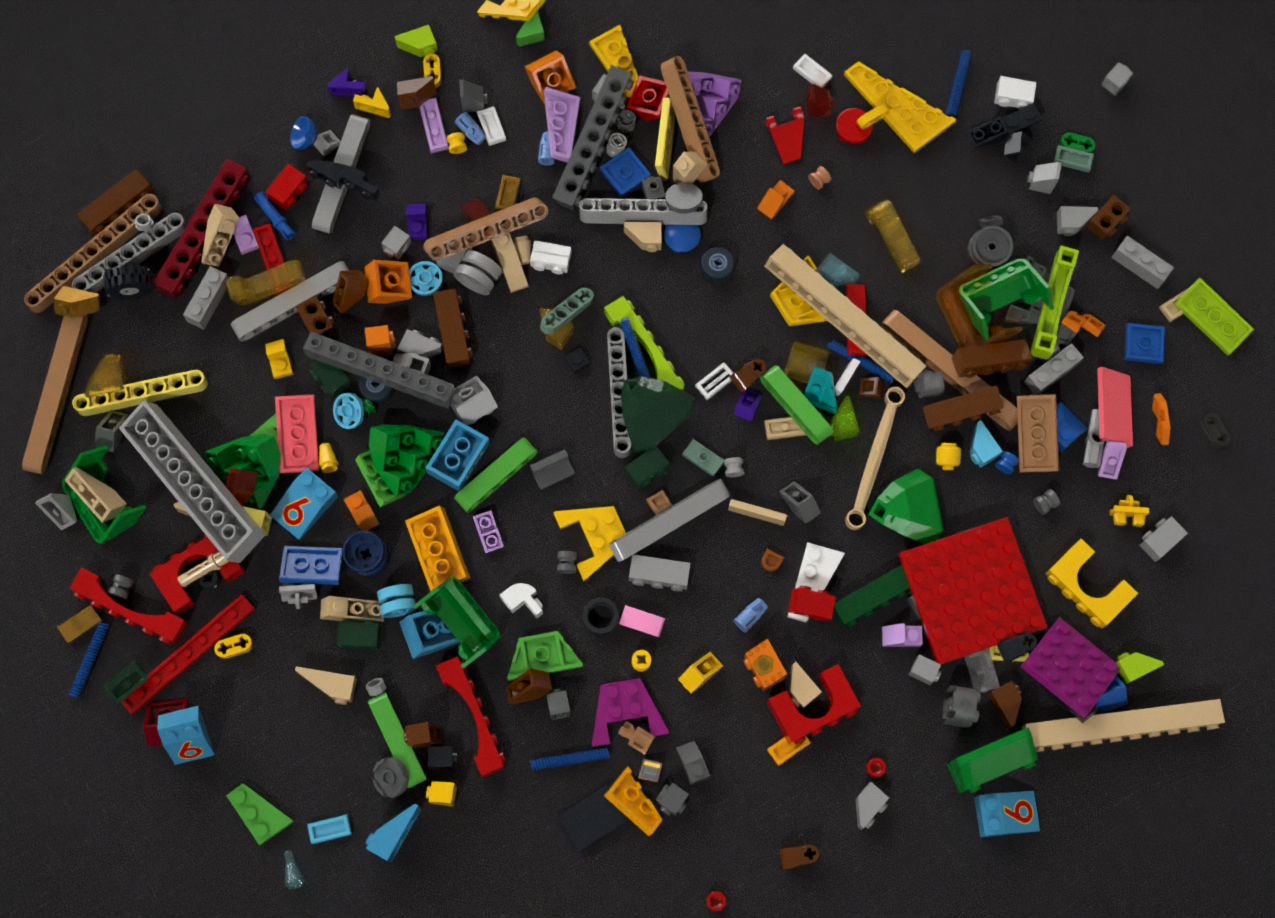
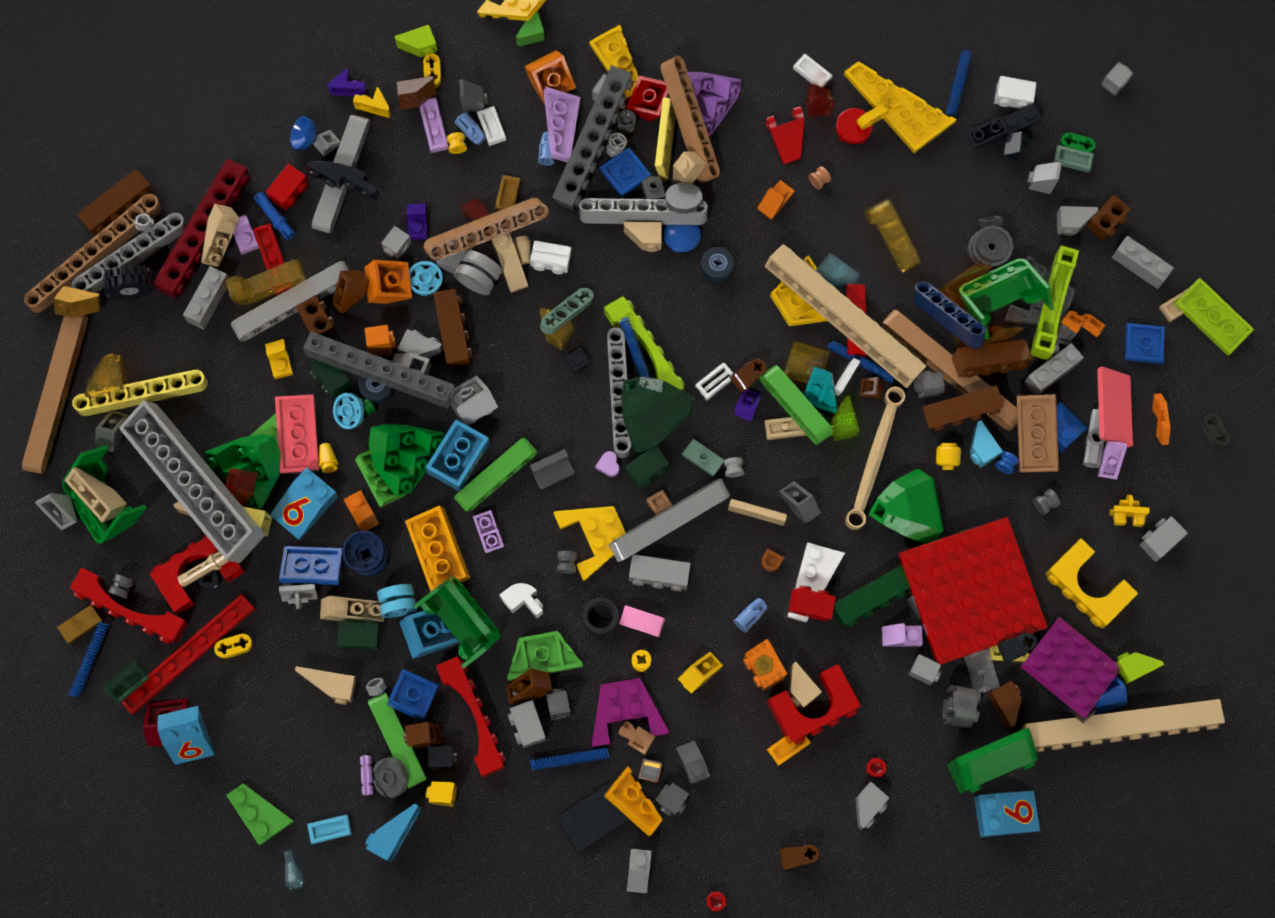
none -> lavender axle [360,755,373,795]
none -> blue plate [387,669,439,721]
none -> light grey brick [508,700,546,748]
none -> lavender tile [595,451,619,477]
none -> light grey slope [627,849,651,893]
none -> dark blue beam [914,282,986,348]

